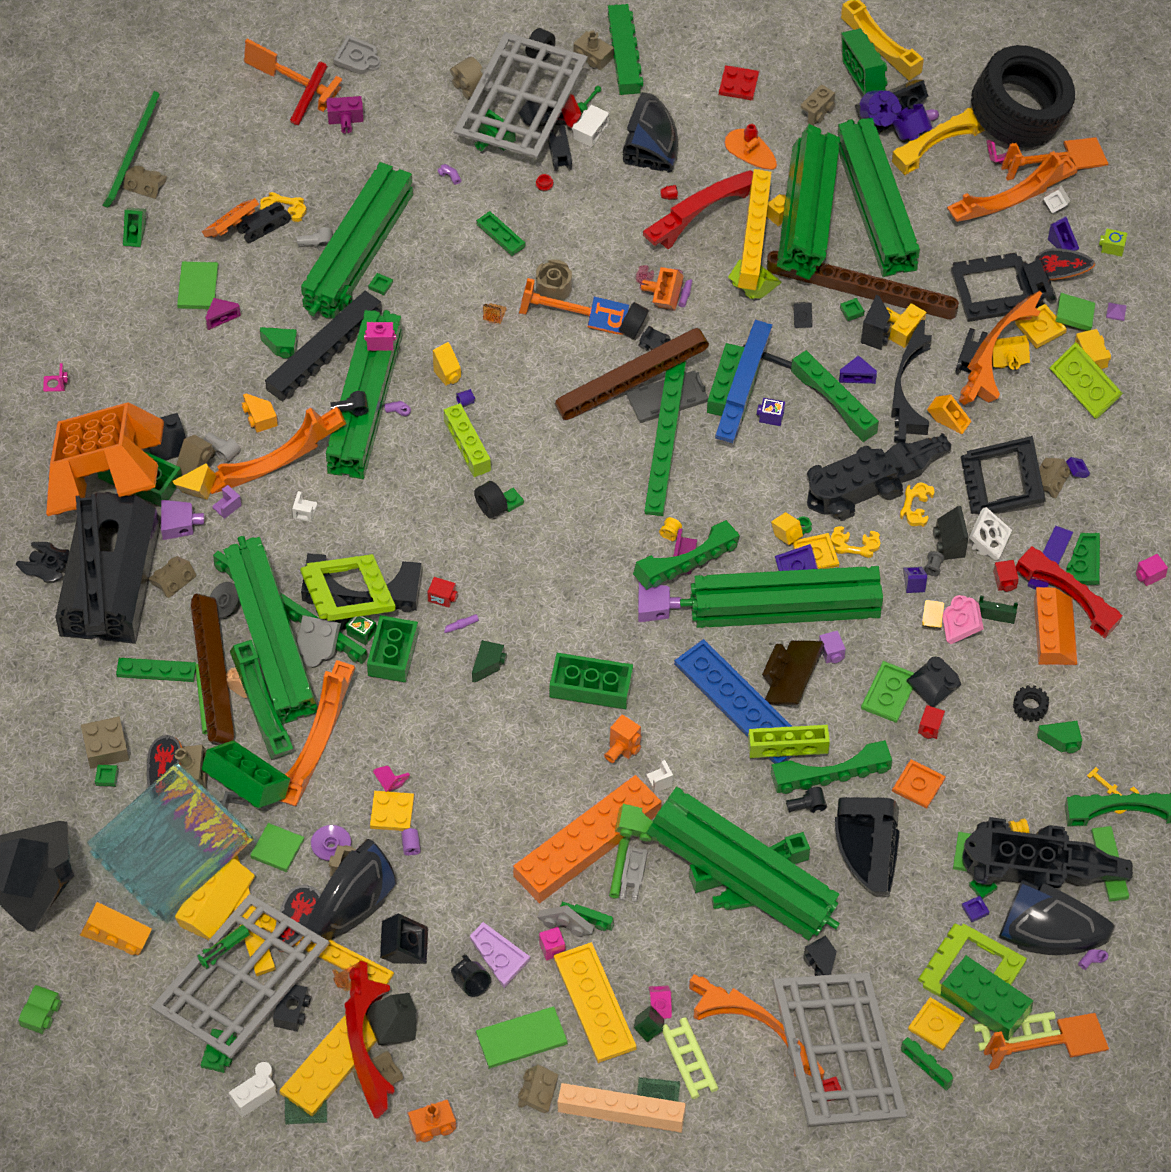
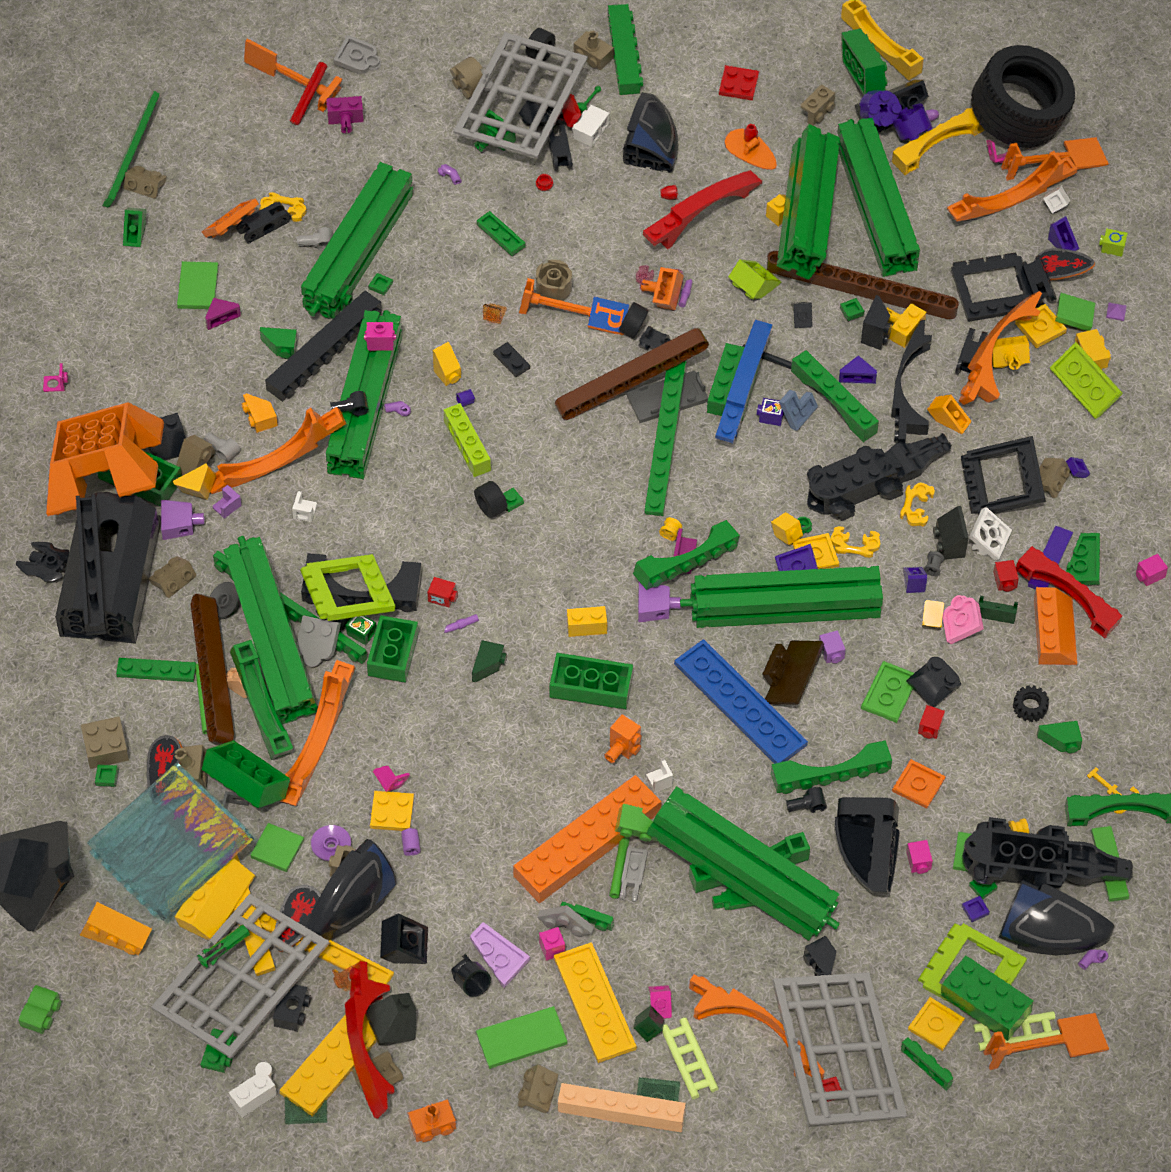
yellow brick [738,169,772,290] -> none
lime brick [748,725,830,758] -> none
none -> black plate [493,342,530,378]
none -> yellow brick [567,606,607,637]
none -> sand blue plate [779,390,818,431]
none -> dark pink brick [906,840,933,874]

